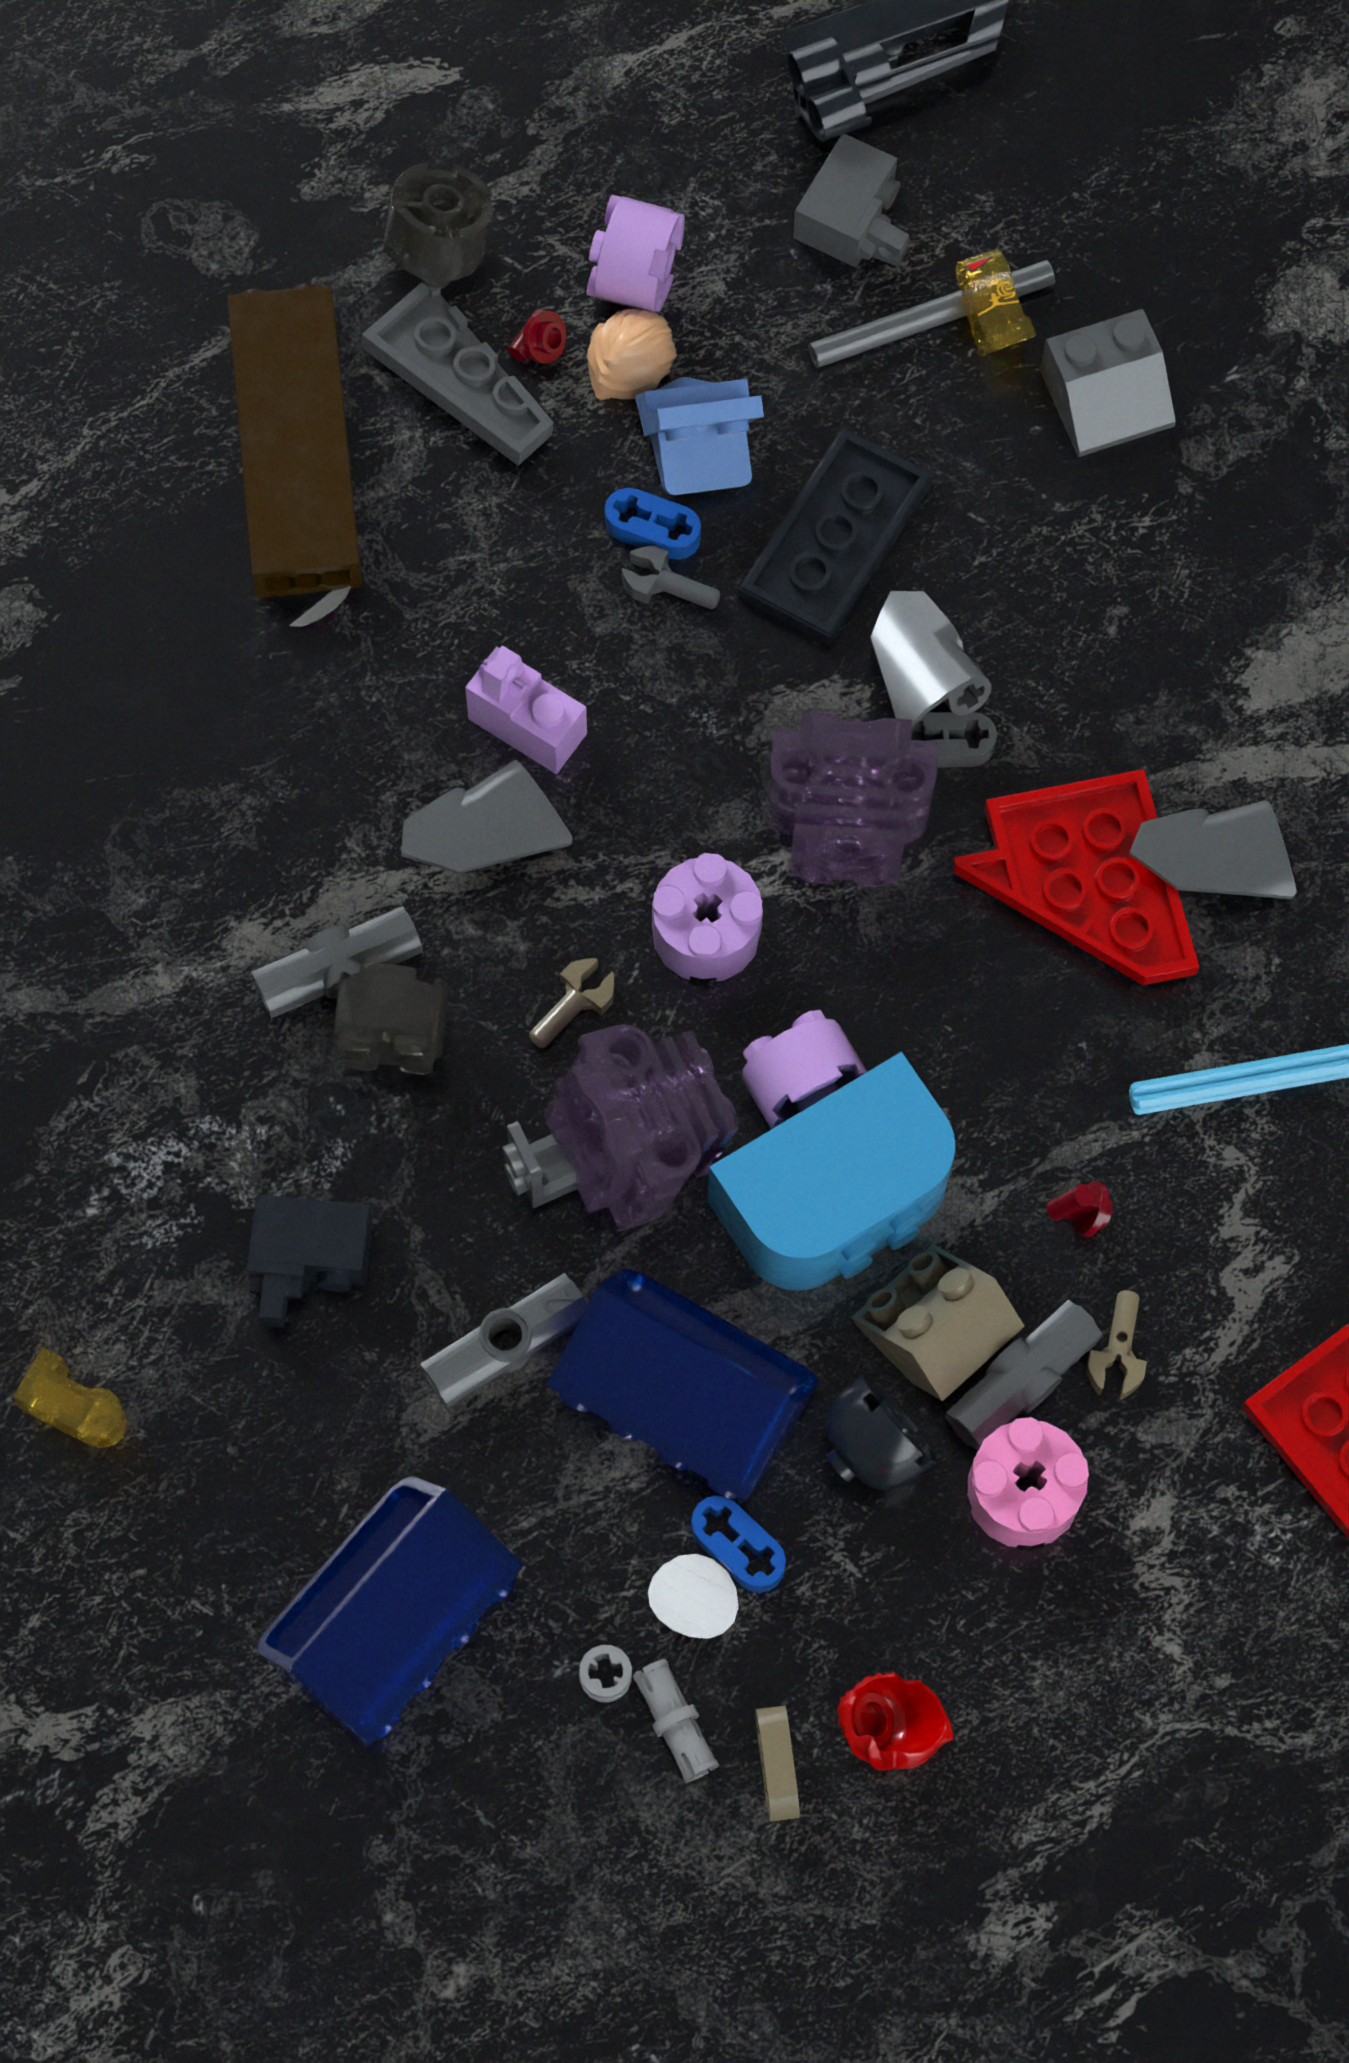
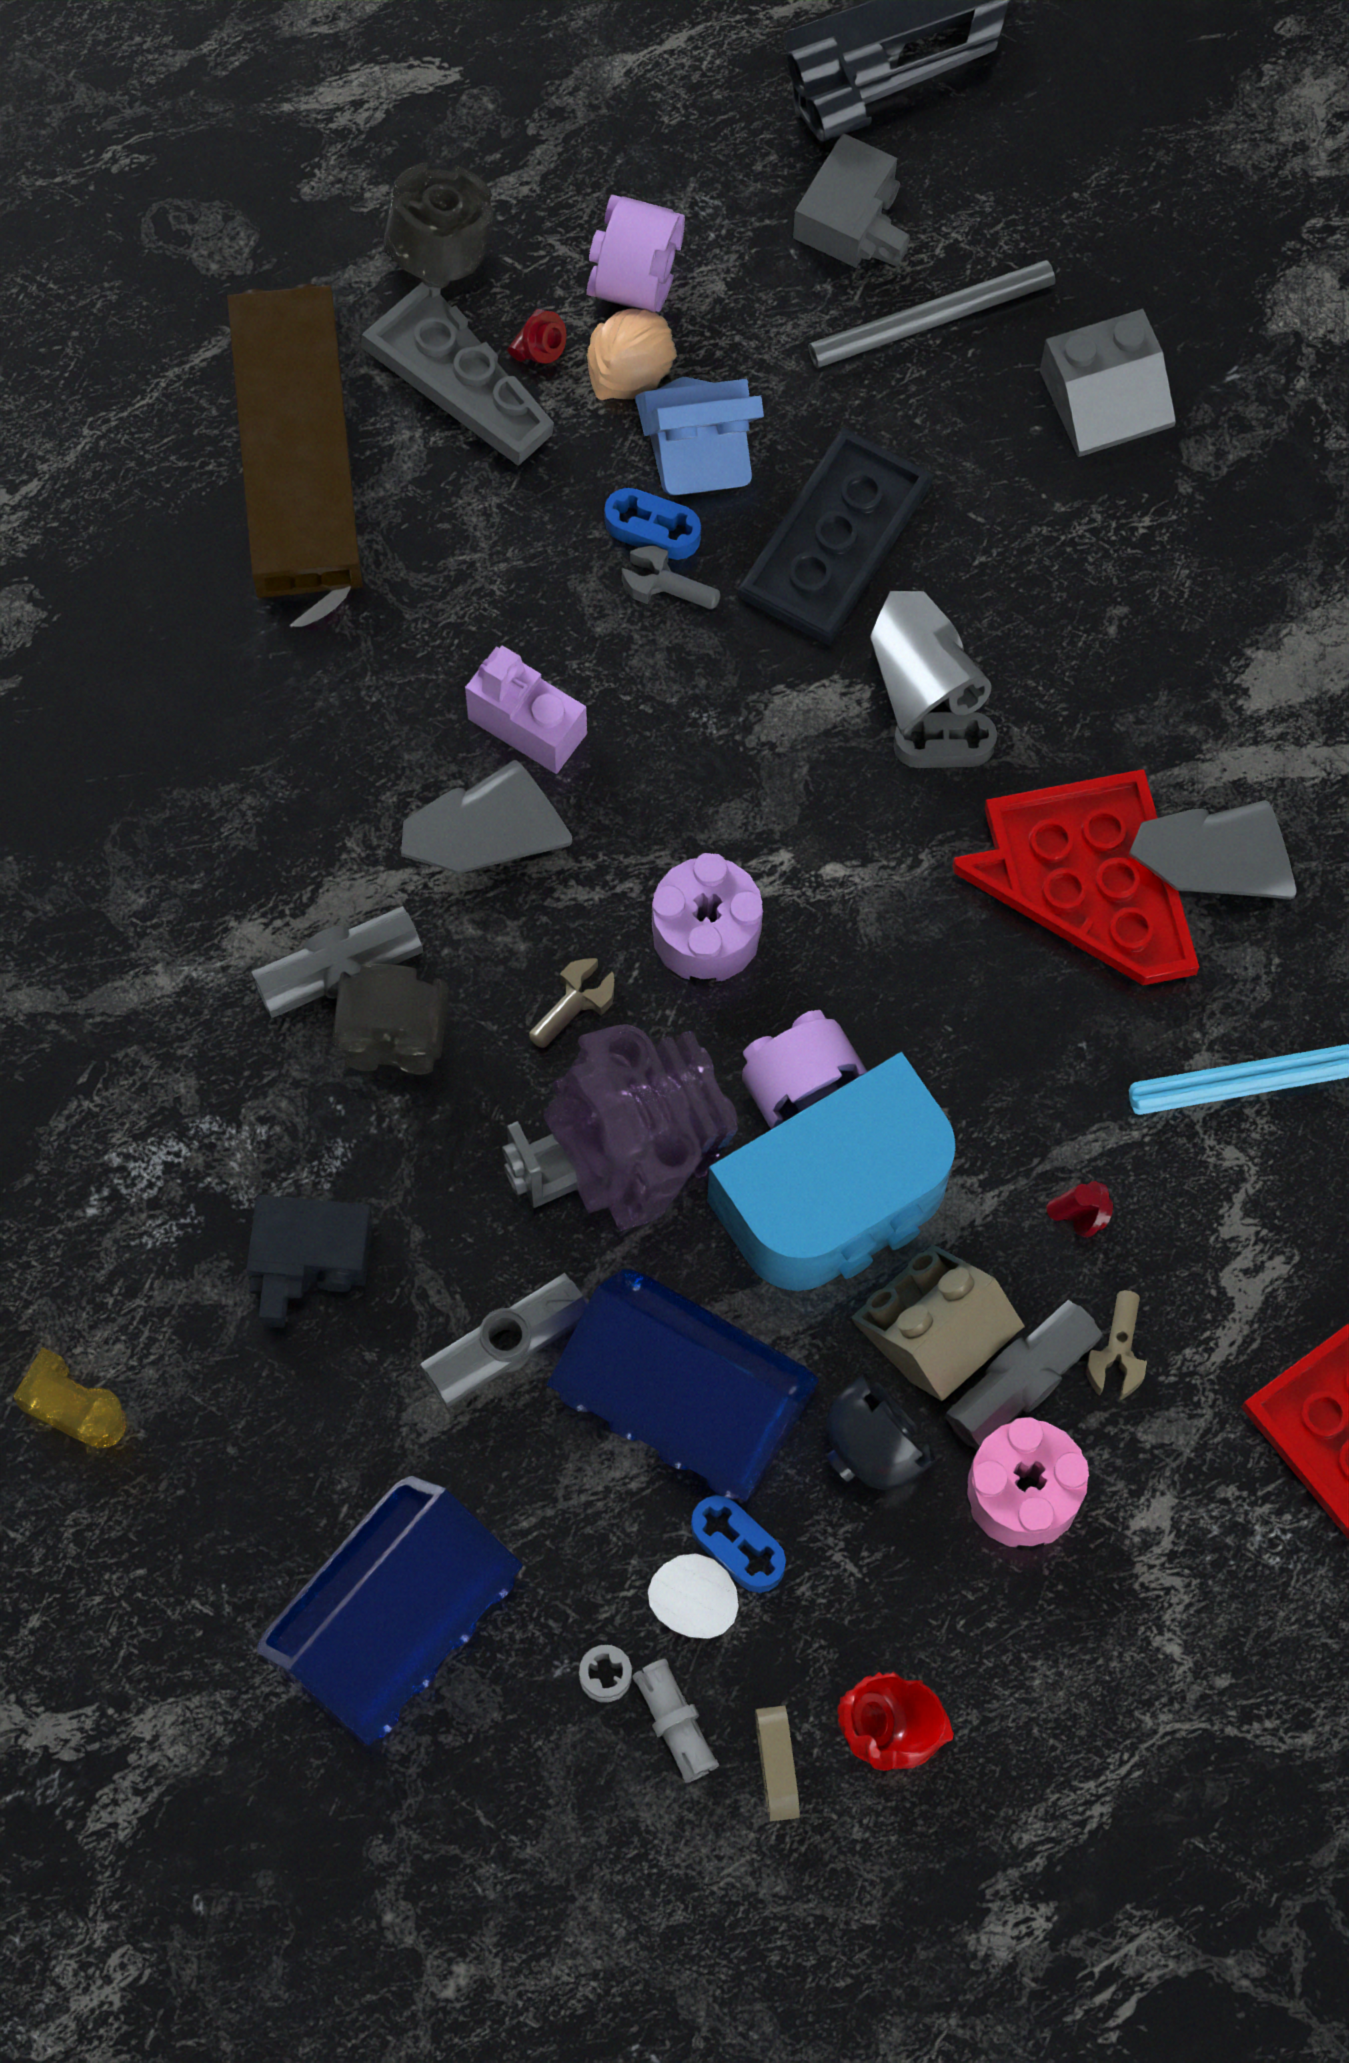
clear purple piece [767,712,938,888] -> none
clear yellow leg [956,249,1036,356] -> none

